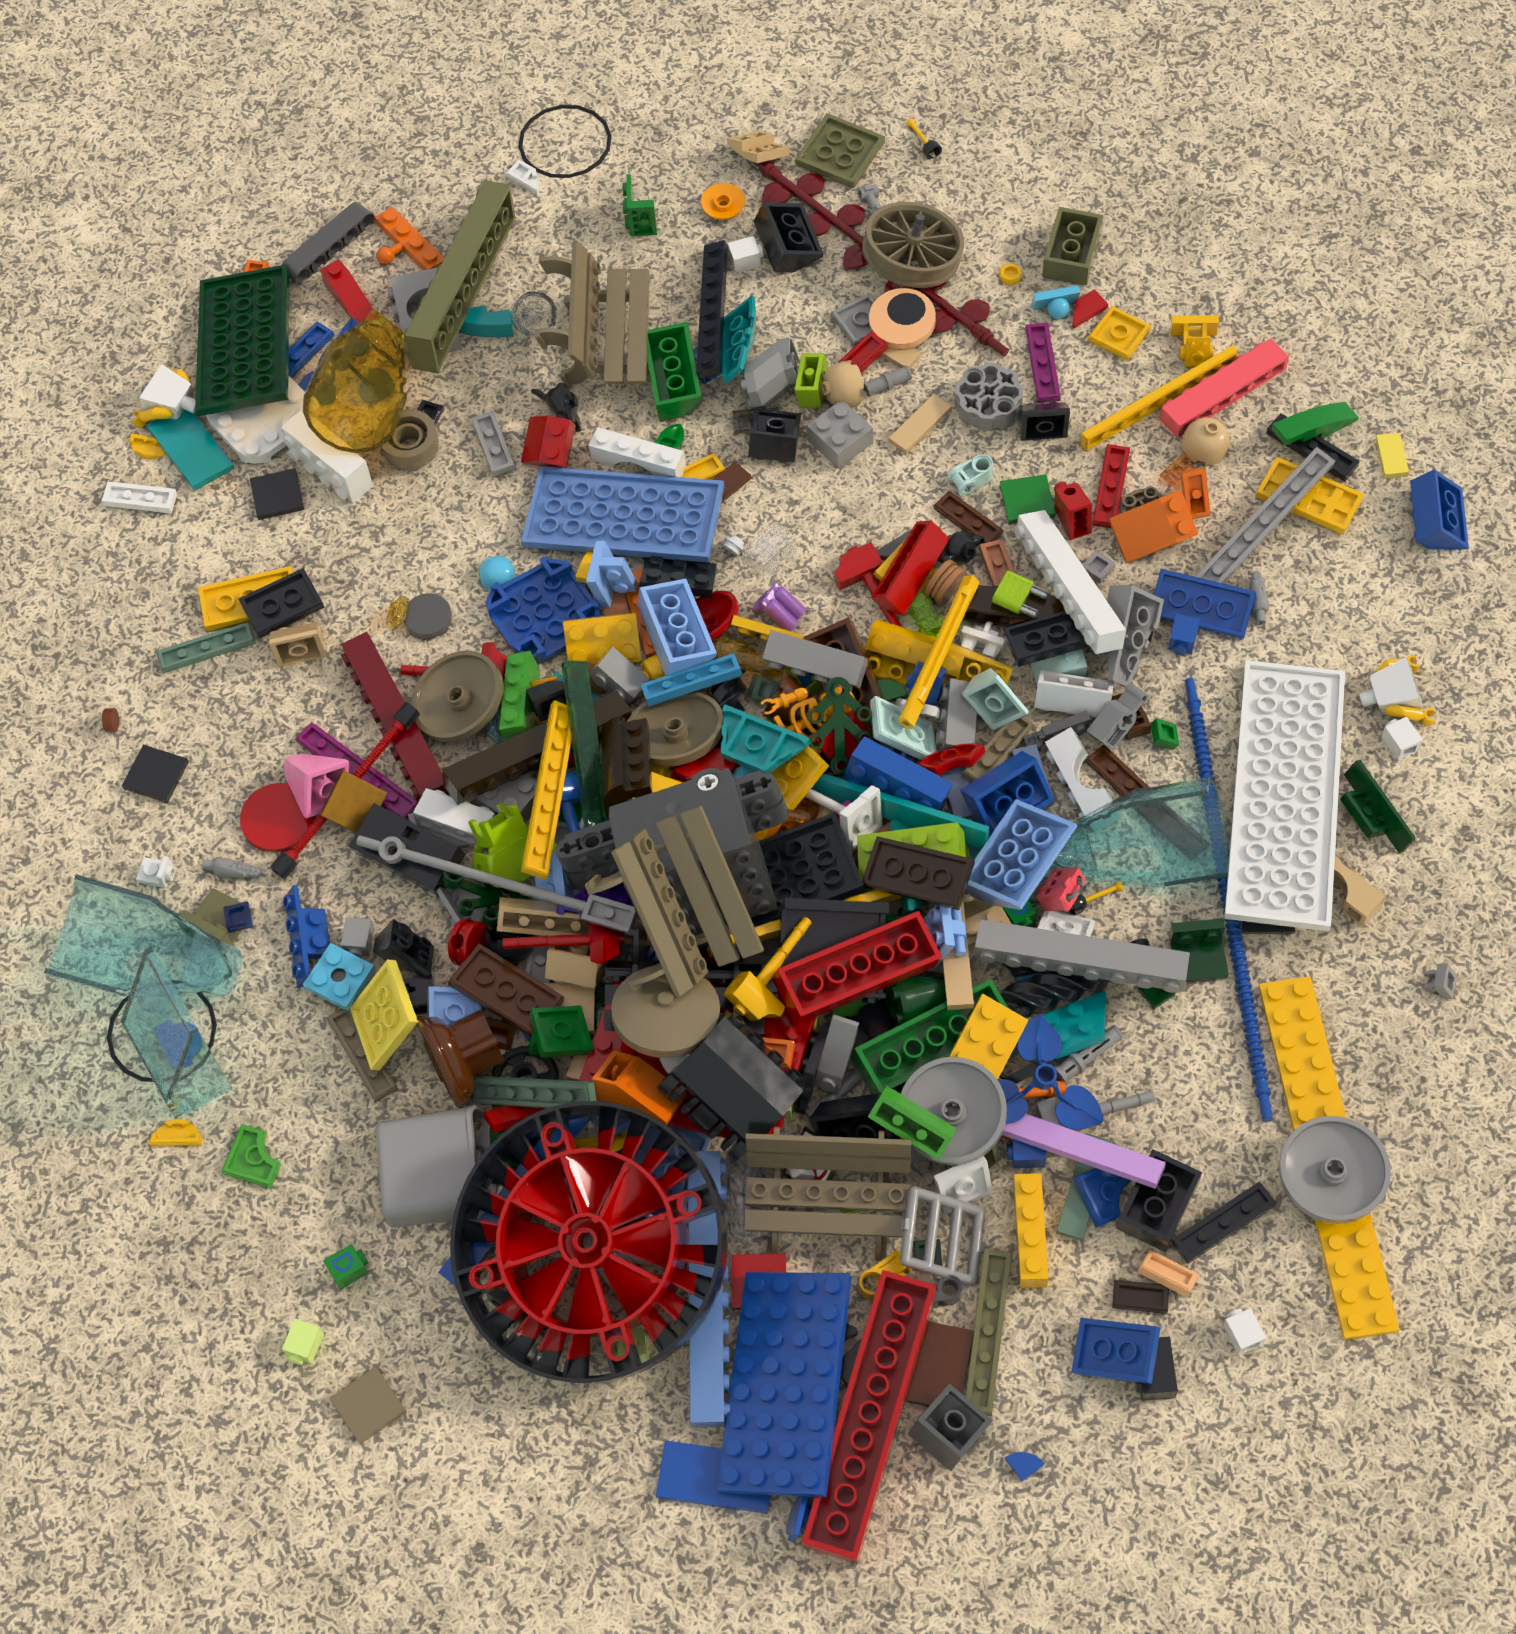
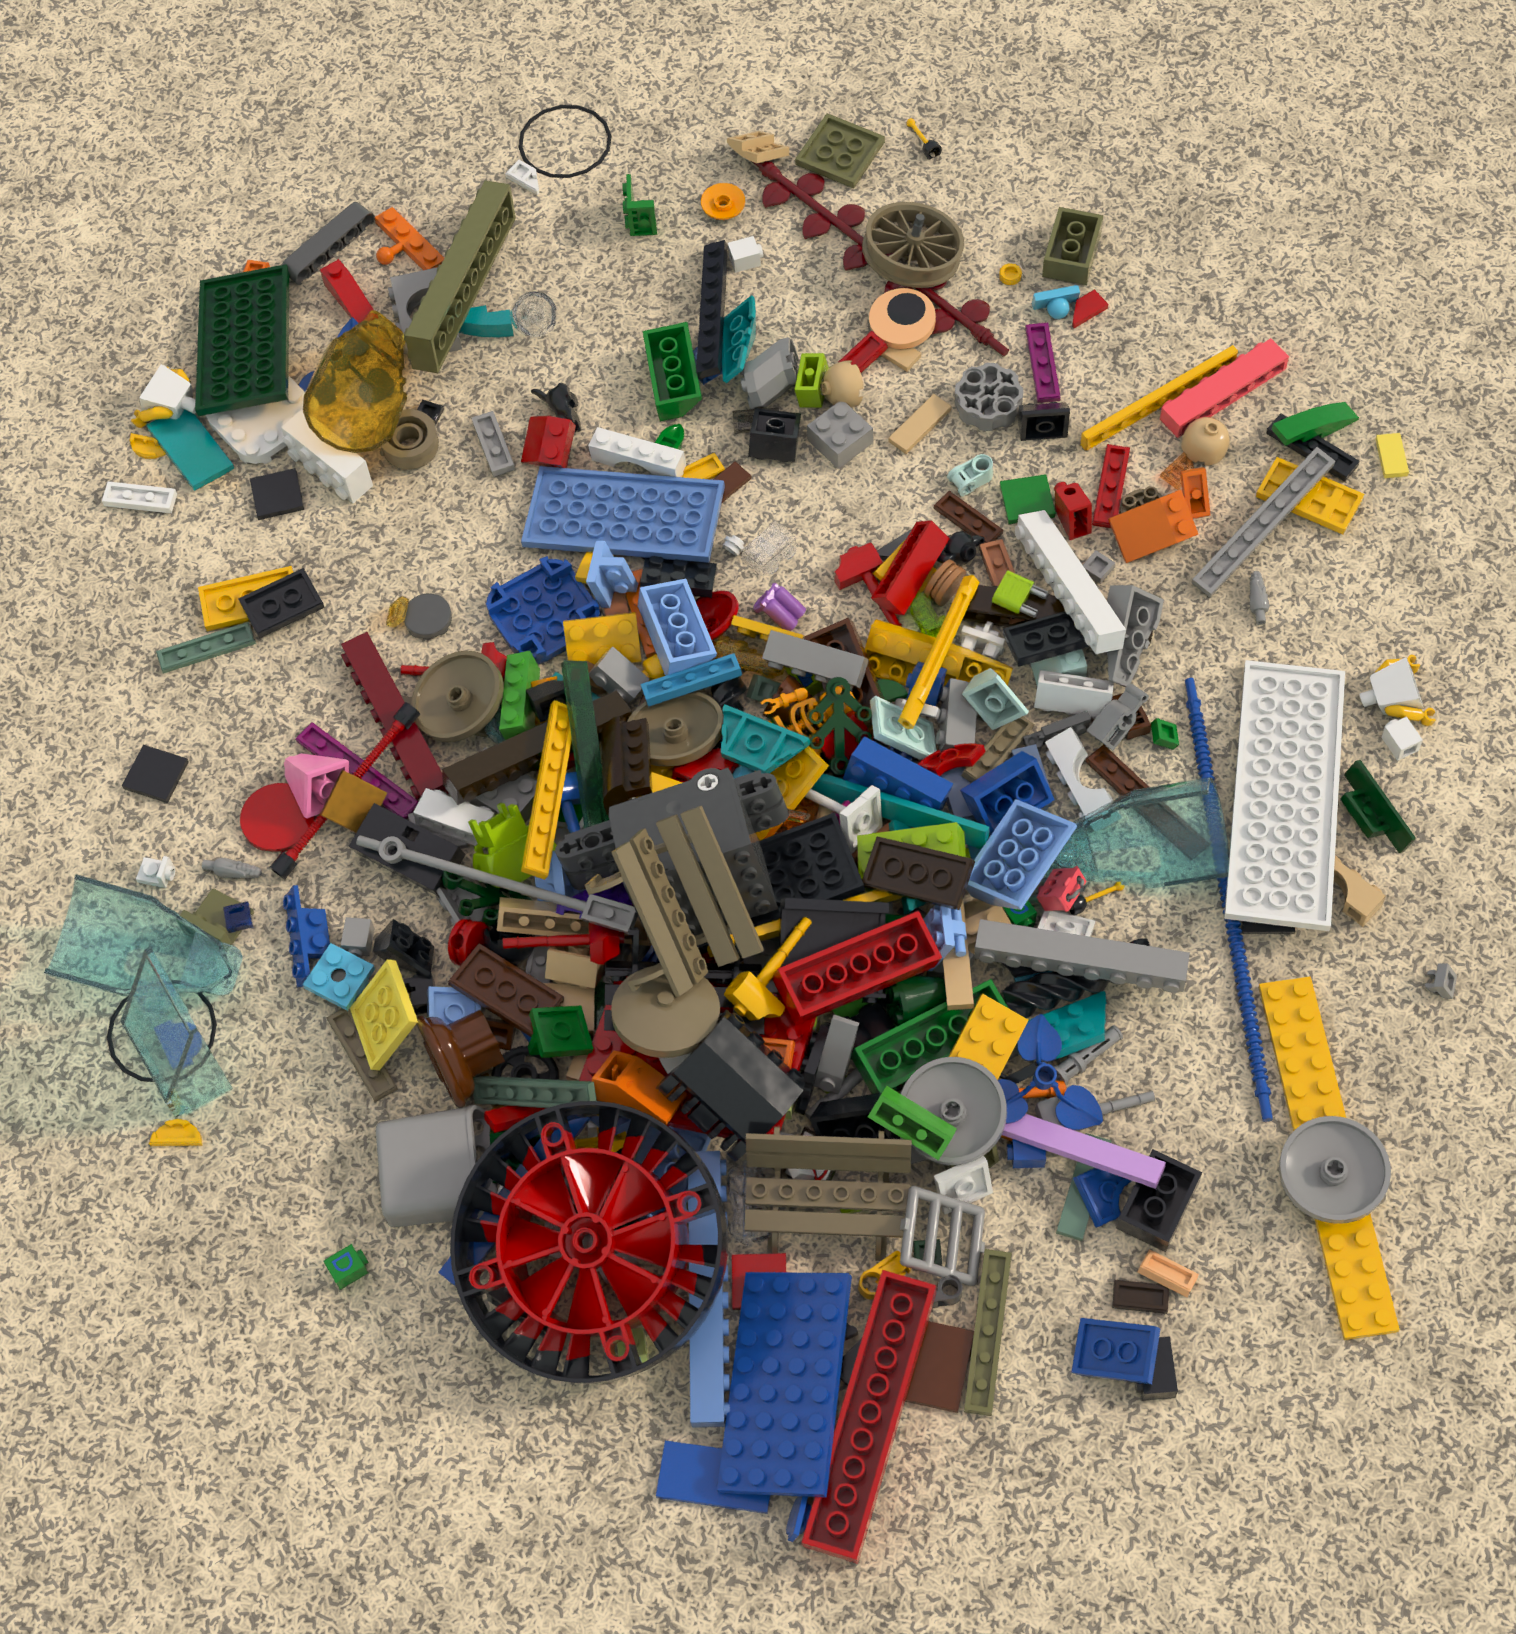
copper tile [102,708,119,733] -> none
bright green tile [221,1124,281,1189] -> none
tan slope [269,621,326,667] -> none
yellowish green brick [282,1319,324,1366] -> none
blue tile [289,321,335,378] -> none
dark tan tile [330,1366,407,1445] -> none
medium azure hair [479,556,515,592] -> none
dark tan piece [535,241,649,388] -> none
black slope [753,202,824,273] -> none
light grey tile [830,293,875,347] -> none
light grey bar [858,184,881,216] -> none
light grey pin [864,365,912,396] -> none
dark grey slope [908,1383,993,1471] -> none
blue tile [1005,1452,1045,1482] -> none
yellow brick [1013,1173,1049,1288] -> none
yellow tile [1088,306,1152,361] -> none
dark green tile [1138,987,1175,1010] -> none
blue tile [1154,569,1256,639] -> none
blue brick [1168,613,1200,655] -> none
dark green bracket [1169,918,1229,982] -> none
yellow tile [1170,315,1219,367] -> none
black plate [1171,1181,1276,1264] -> none
white brick [1223,1308,1266,1356] -> none
blue slope [1410,469,1469,549] -> none

